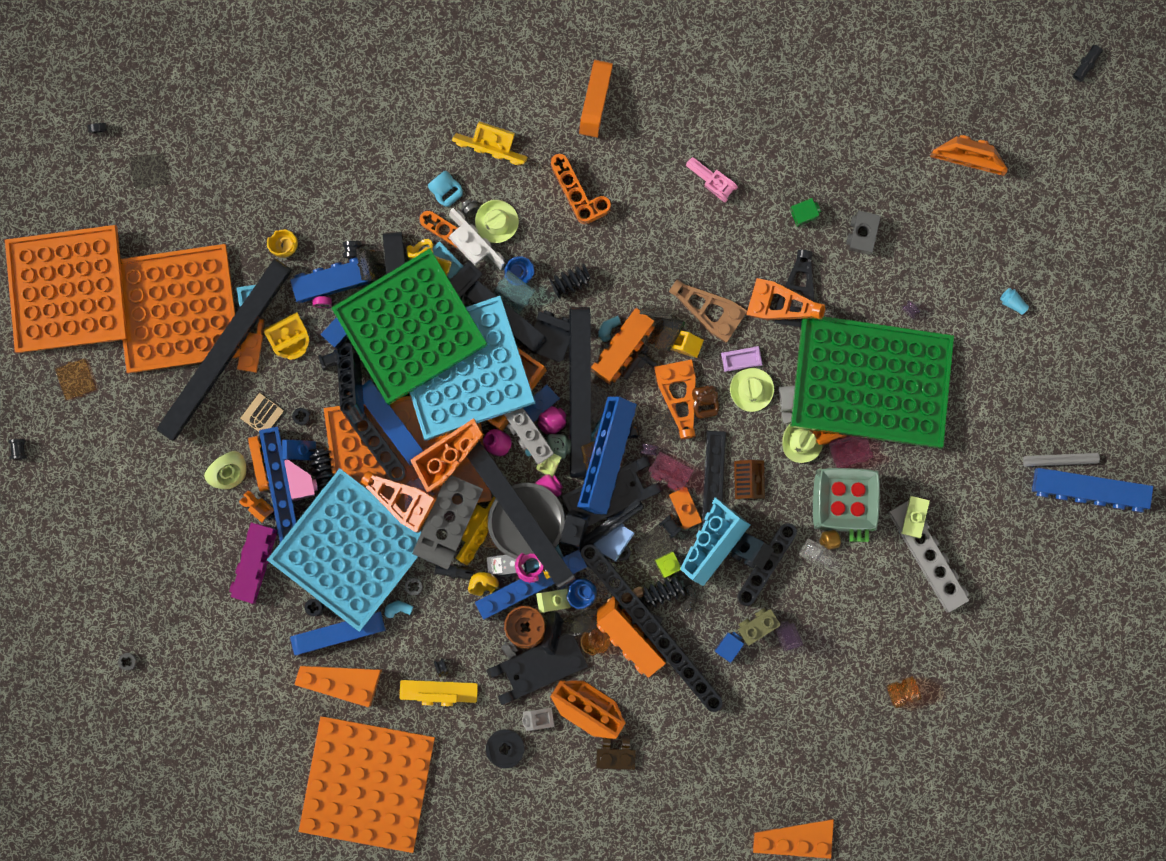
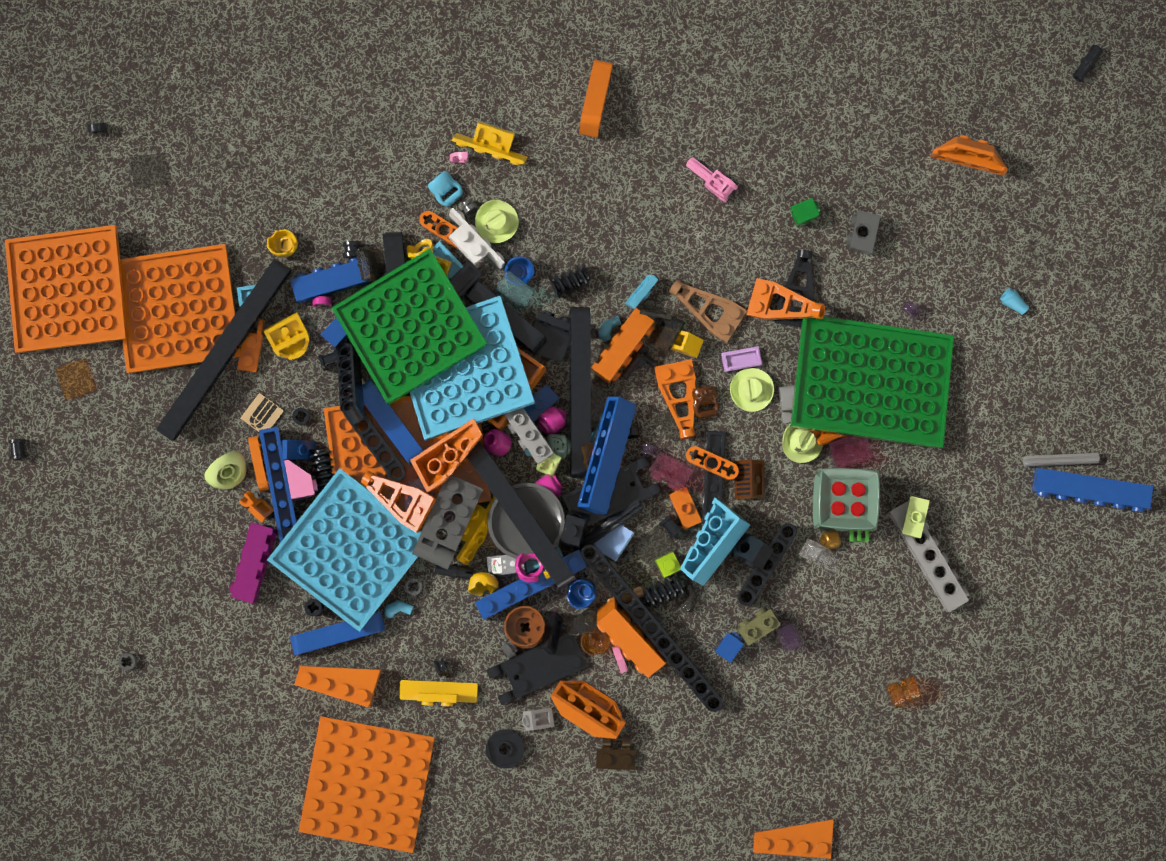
yellowish green plate [536,589,571,613] -> none
orange beam [551,154,611,224] -> none
none -> bright pink tile [450,152,469,163]
none -> bright pink tile [612,646,628,673]
none -> medium azure plate [625,275,658,309]
none -> orange beam [686,446,739,480]

